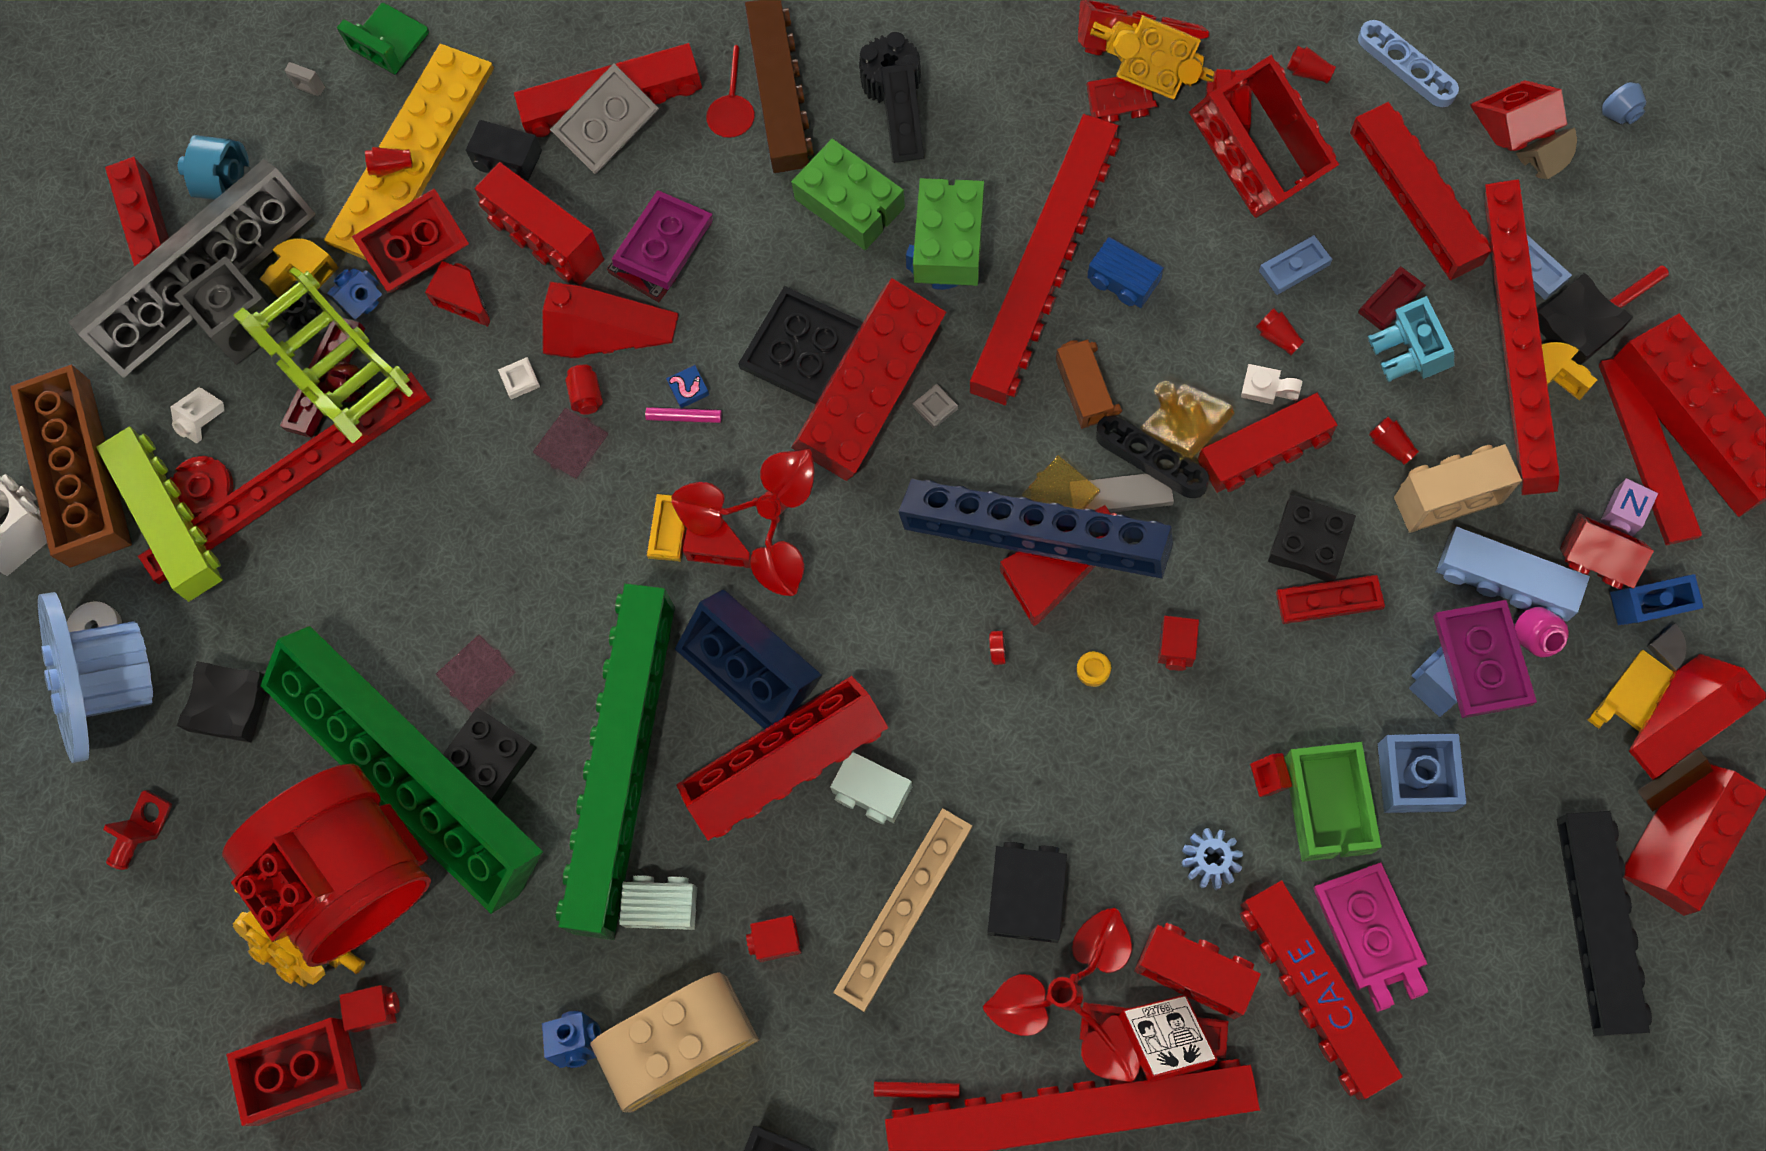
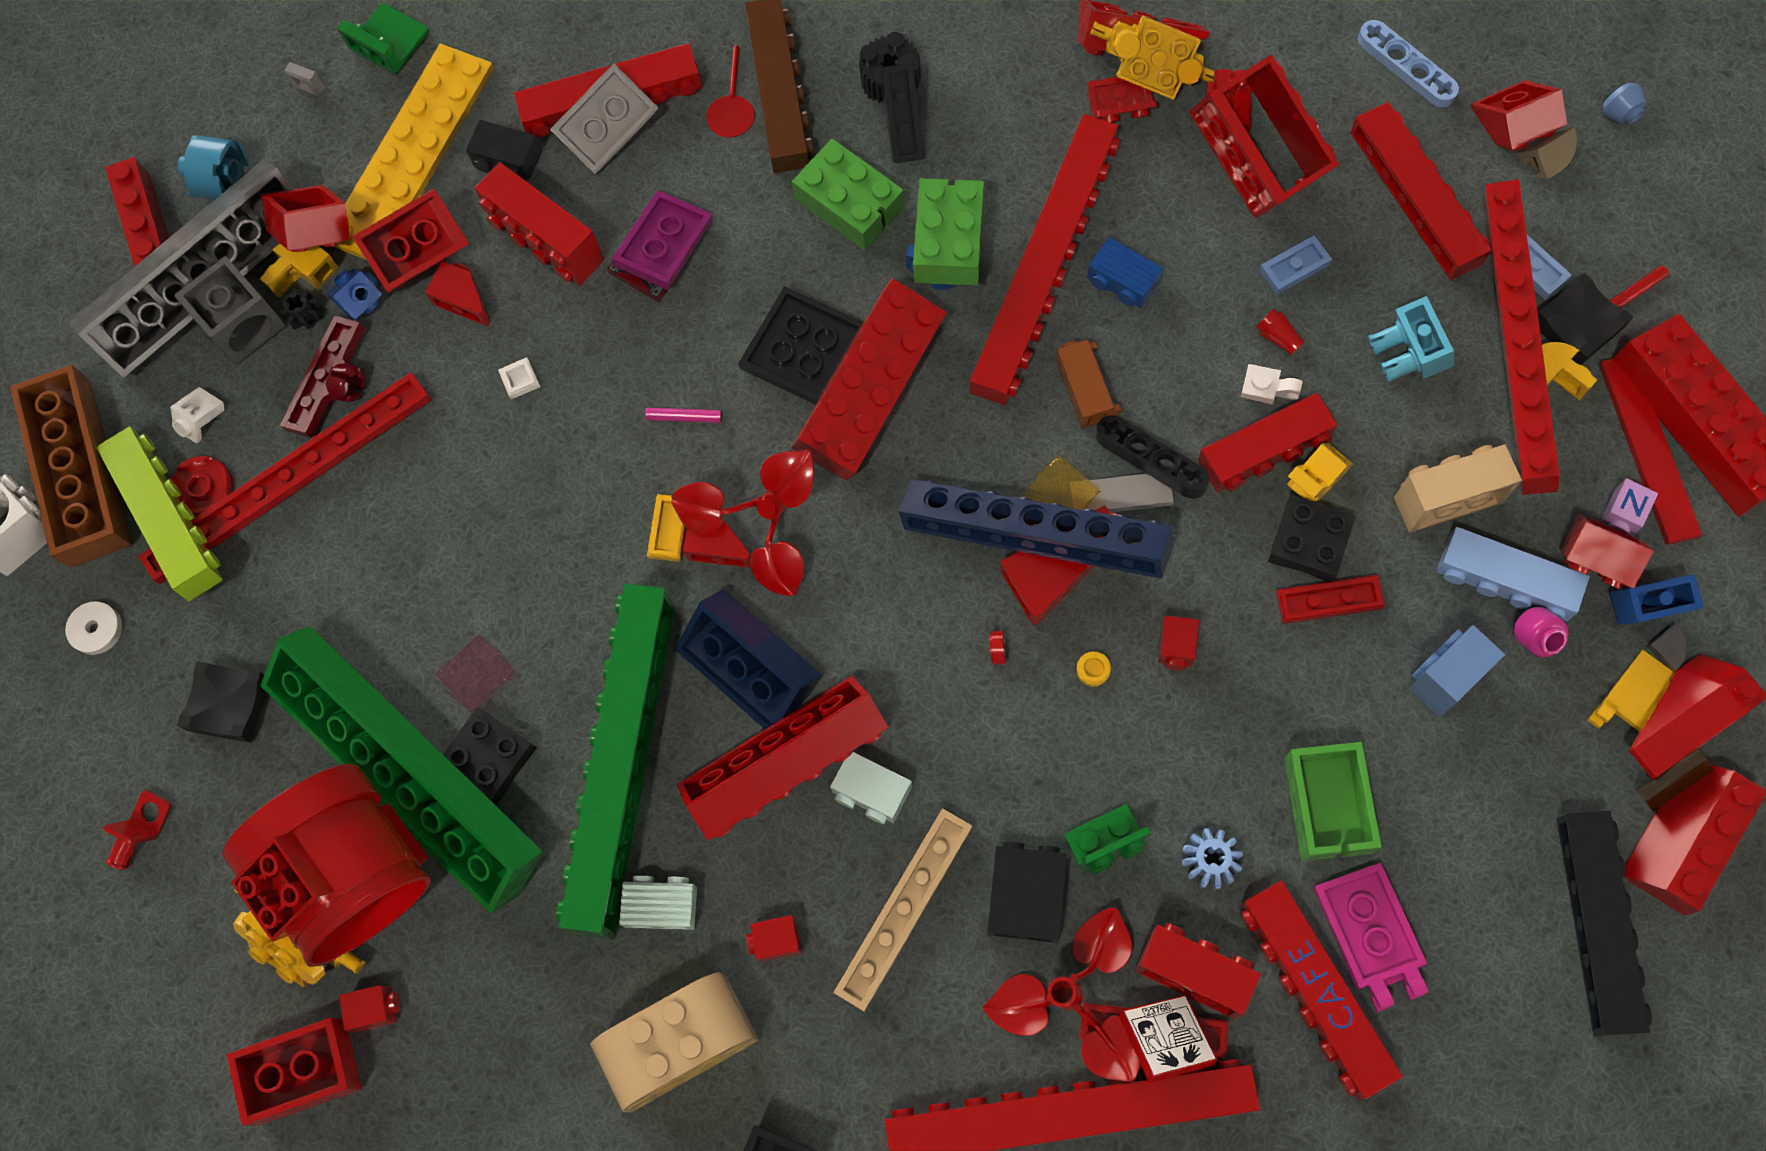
light blue piece [38,592,153,763] -> none
lime fence [233,267,413,443] -> none
red cone [365,147,413,178] -> none
clear pink piece [533,408,608,479] -> none
blue brick [542,1011,602,1068] -> none
red wedge [543,282,679,358] -> none
red brick [565,365,603,415] -> none
blue tile [666,365,710,408] -> none
red piece [874,1081,960,1099] -> none
light grey tile [913,384,958,429] -> none
clear yellow plate [1141,381,1235,459] -> none
red plate [1250,753,1292,797] -> none
red cone [1286,46,1336,84] -> none
dark red tile [1358,266,1426,331] -> none
red cone [1368,416,1419,465] -> none
medium blue brick [1378,734,1466,813] -> none
magenta plate [1433,600,1537,718] -> none
none -> red piece [261,185,350,252]
none -> green bracket [1063,804,1151,875]
none -> yellow brick [1287,442,1353,503]

